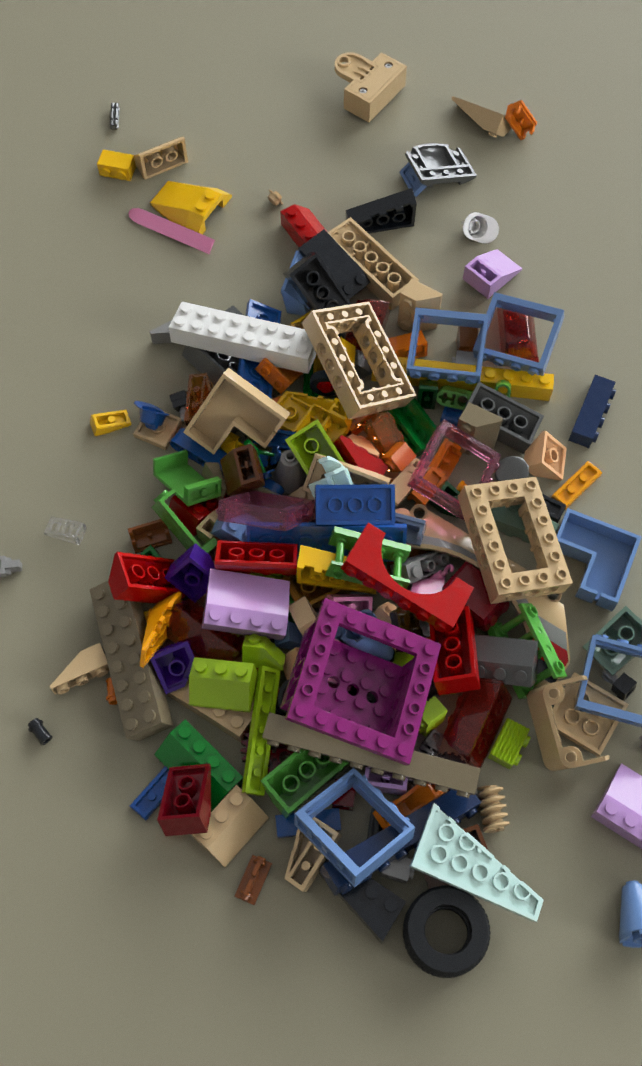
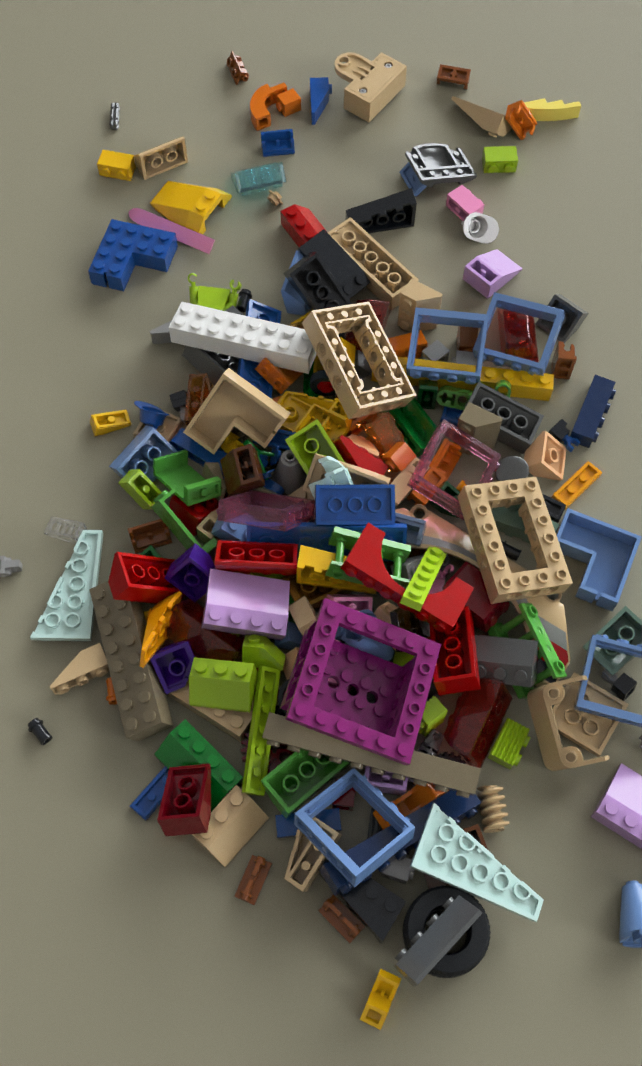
none -> light aqua wing [30,530,104,641]
none -> blue piece [88,219,178,291]
none -> medium blue slope [109,425,178,482]
none -> lime brick [118,469,162,510]
none -> lime torso [187,273,242,311]
none -> dark orange hinge [227,51,249,85]
none -> clear light blue slope [230,162,286,196]
none -> black pin [236,289,252,312]
none -> orange arch [250,82,287,131]
none -> blue hinge [261,129,295,157]
none -> orange brick [276,88,301,117]
none -> blue slope [310,77,332,125]
none -> dark orange hinge [318,894,365,943]
none -> yellow slope [360,968,402,1030]
none -> dark grey slope [394,895,482,987]
none -> lime plate [400,546,447,611]
none -> light grey brick [421,340,450,362]
none -> dark orange hinge [437,64,471,89]
none -> bright pink brick [446,185,485,221]
none -> lime brick [482,146,518,173]
none -> black pin [501,541,522,561]
none -> light yellow slope [524,98,581,121]
none -> dark grey slope [536,294,589,343]
none -> black piece [548,419,580,452]
none -> dark orange hinge [552,341,577,379]

